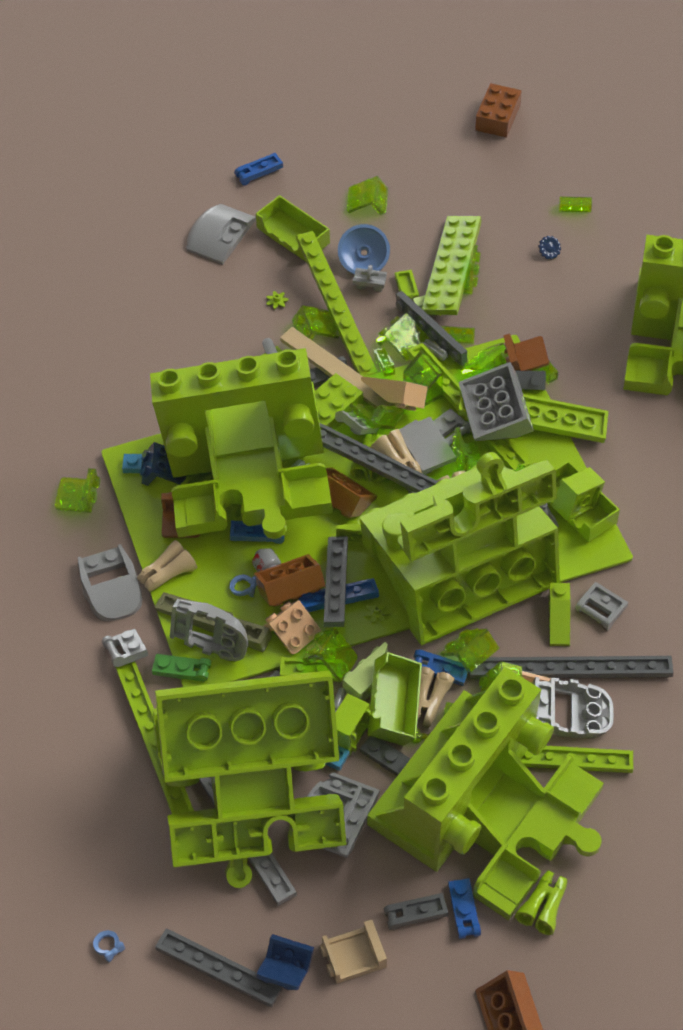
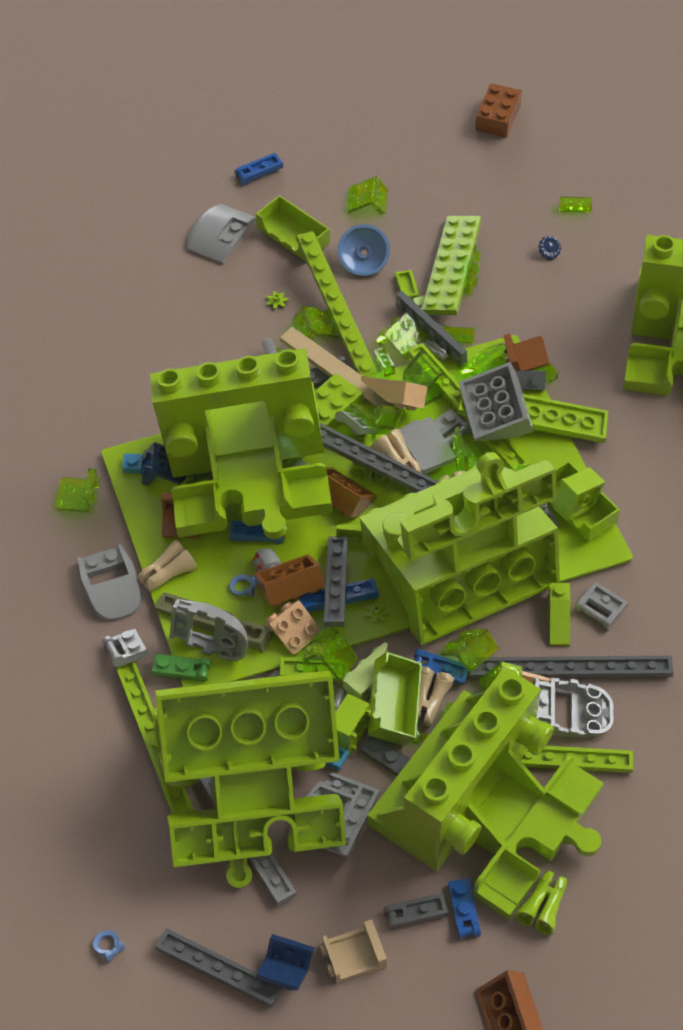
light grey hips [353,265,387,292] -> none

